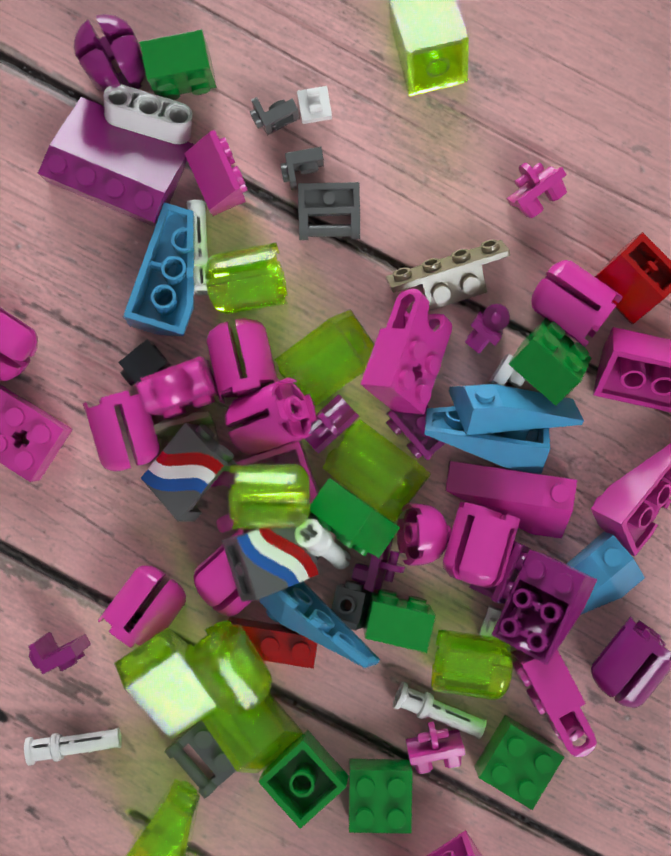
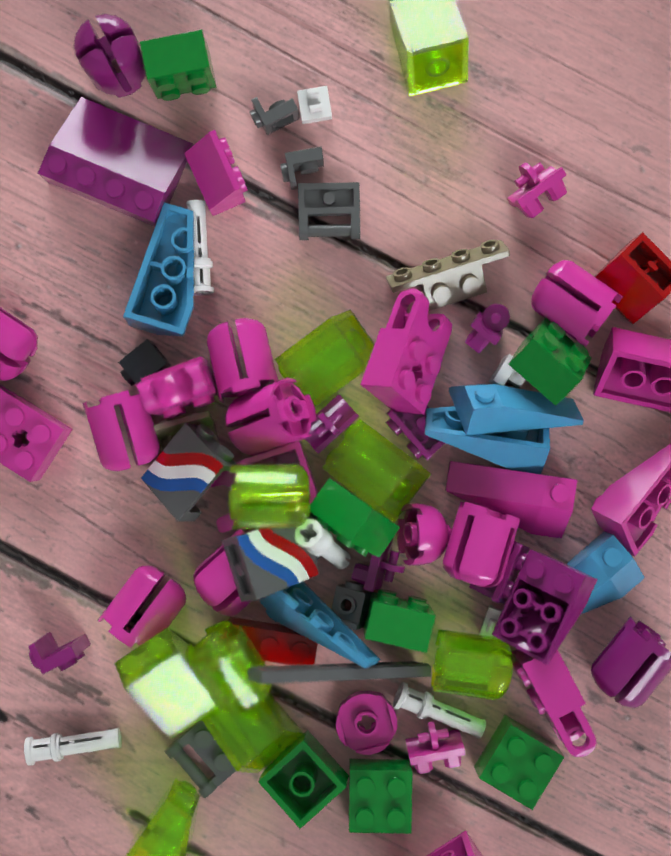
white beam [104,85,193,144] -> none
clear neon green cylinder [205,242,288,315] -> none
none -> dark grey tile [248,661,431,684]
none -> dark pink plate [336,690,397,755]

